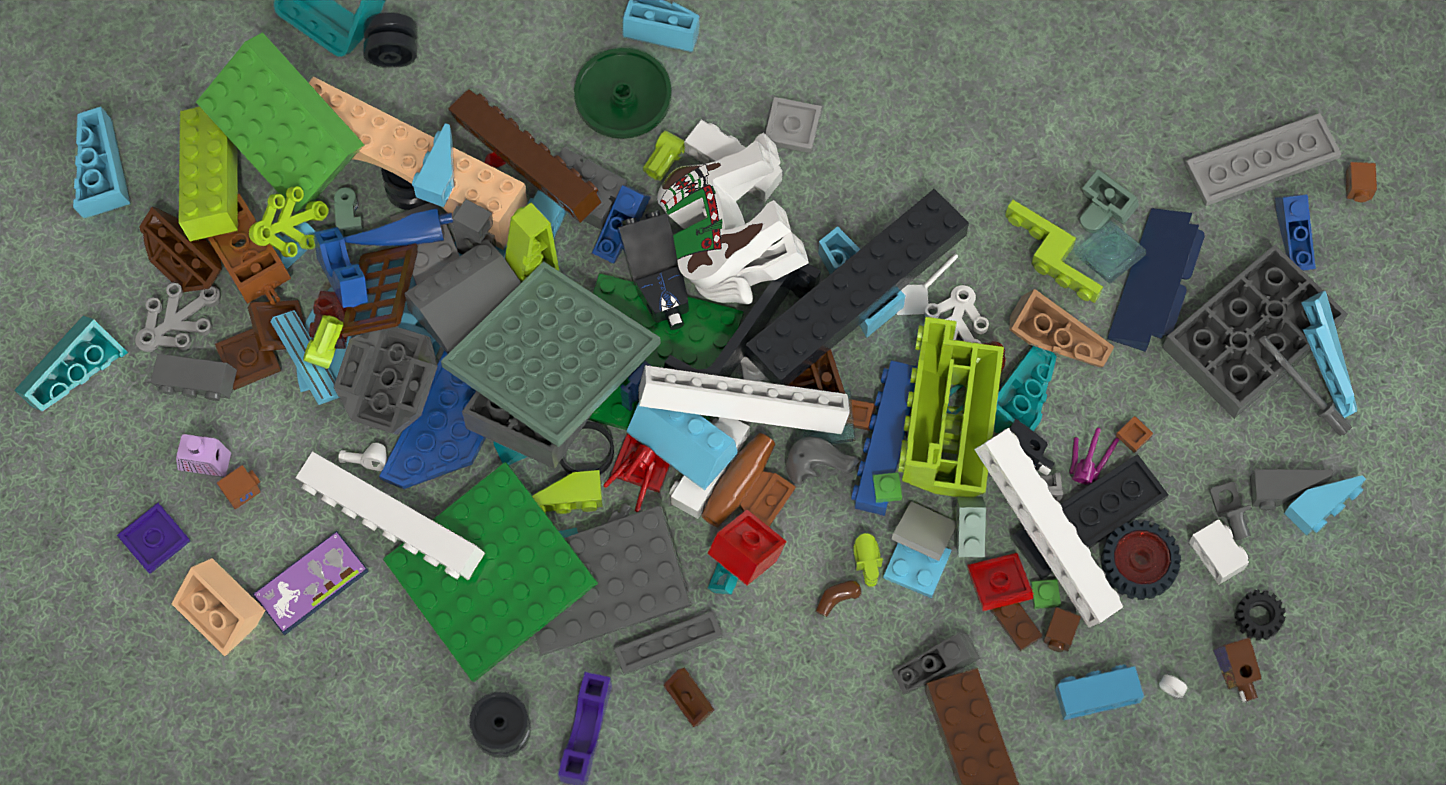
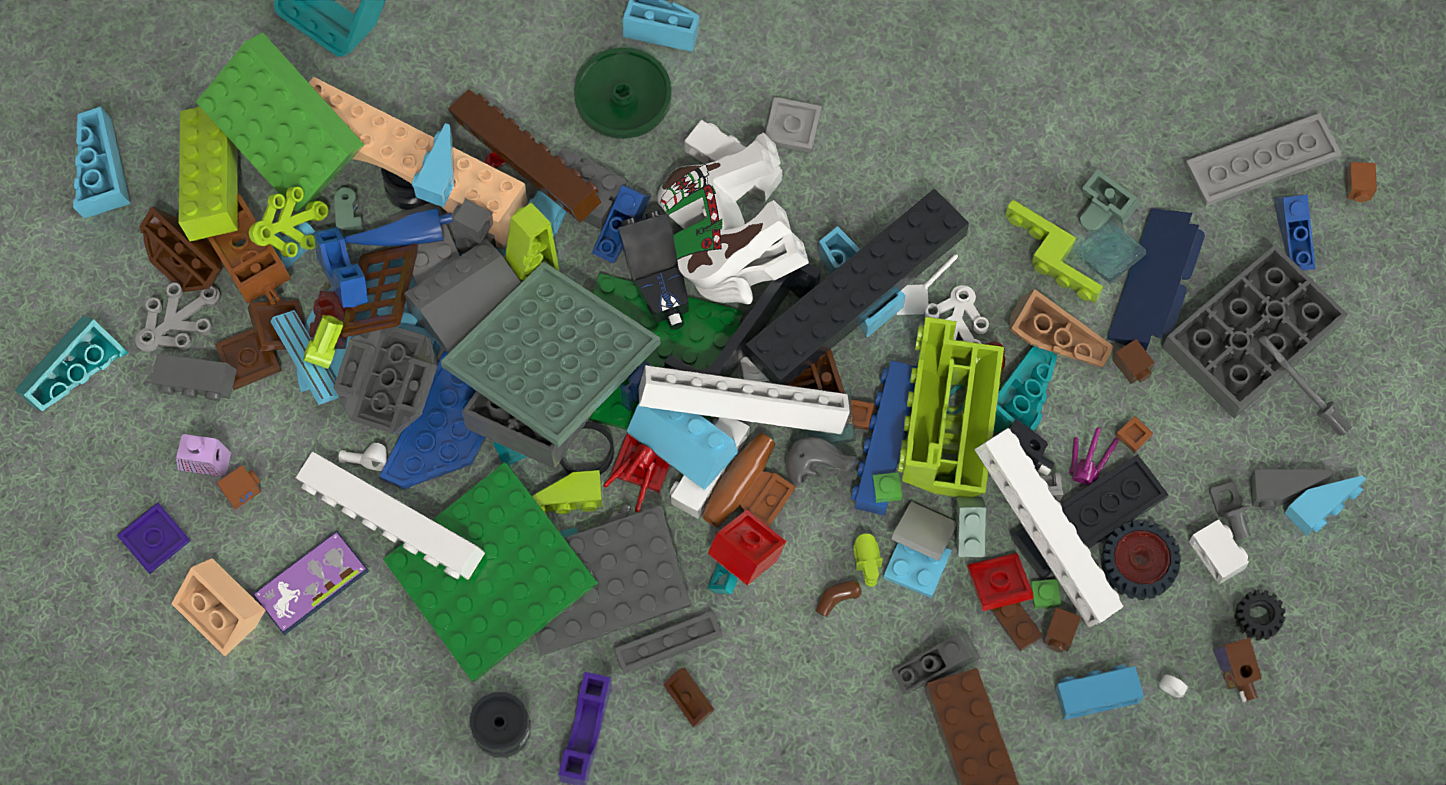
black wheel [363,12,417,68] -> none
lime piece [643,130,685,181] -> none
medium azure wedge [1301,291,1357,418] -> none
none -> reddish brown brick [1113,339,1155,384]

